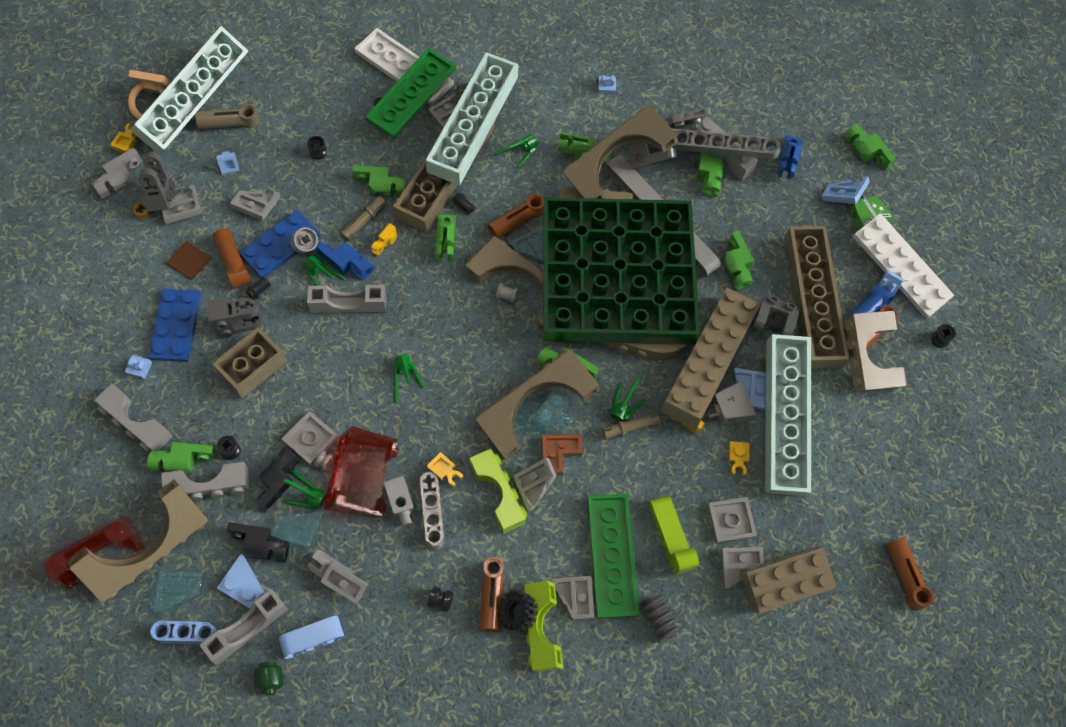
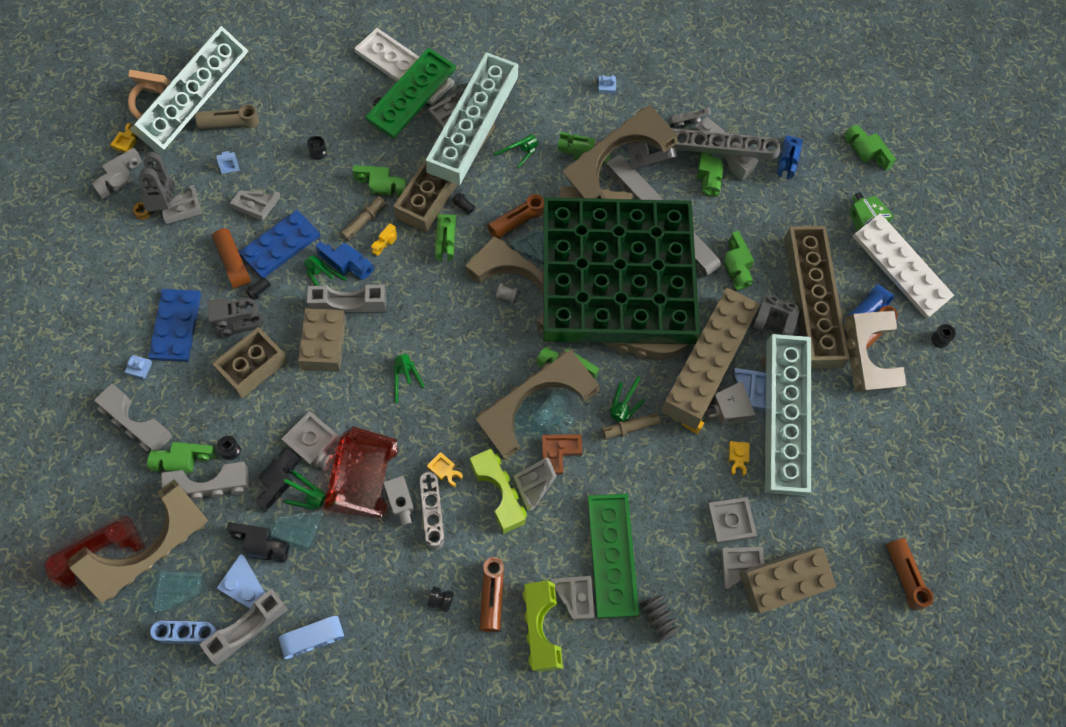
reddish brown piece [166,241,212,280] -> none
dark green head [254,662,283,696] -> none
light grey wheel [289,227,318,254] -> none
light grey plate [307,549,369,604] -> none
black tyre [497,591,538,632] -> none
lime beam [649,495,699,576] -> none
light blue wing [822,176,870,204] -> none
light blue tile [879,270,905,295] -> none
none -> dark tan brick [298,308,346,371]

